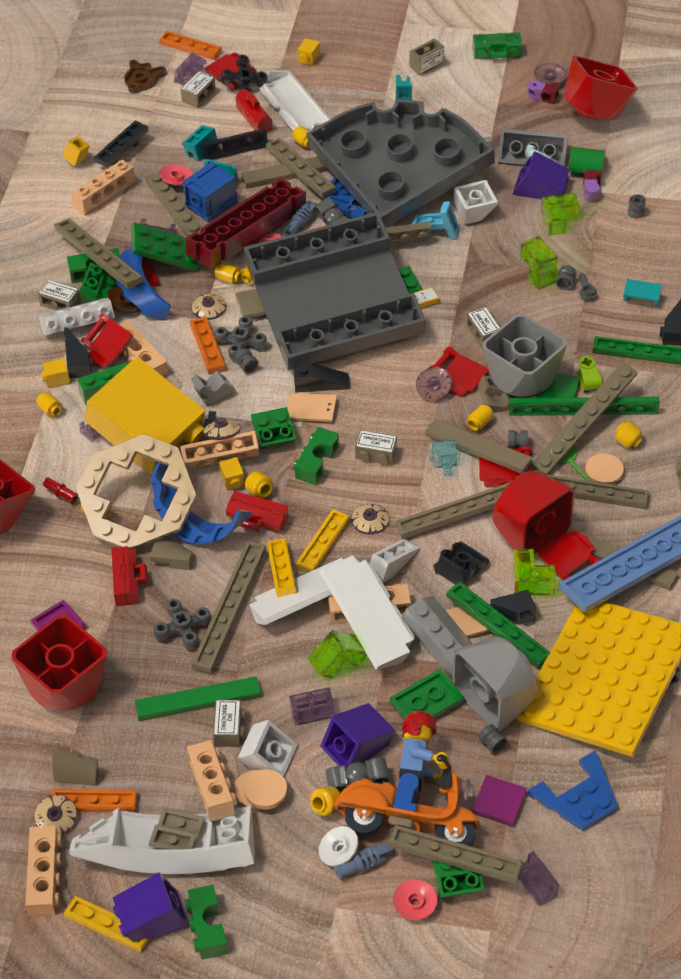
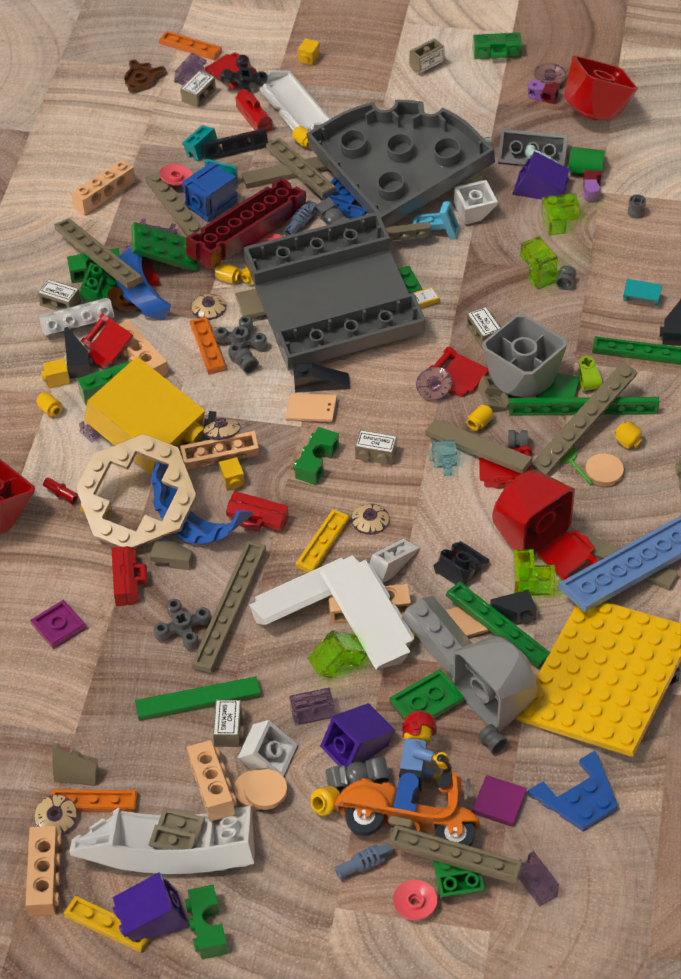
red piece [12,615,107,711] -> none
yellow brick [62,136,90,166] -> none
black hinge [94,120,149,168] -> none
light grey brick [191,371,235,404] -> none
yellow head [245,471,273,499] -> none
green brick [251,407,296,449] -> none
yellow tile [267,538,297,597] -> none
white dish [319,826,359,867] -> none
dark tan plate [395,483,509,539] -> none
teal hinge [396,75,412,100] -> none
dark tan tile [546,474,649,509] -> none
dark grey plate [579,273,597,300] -> none

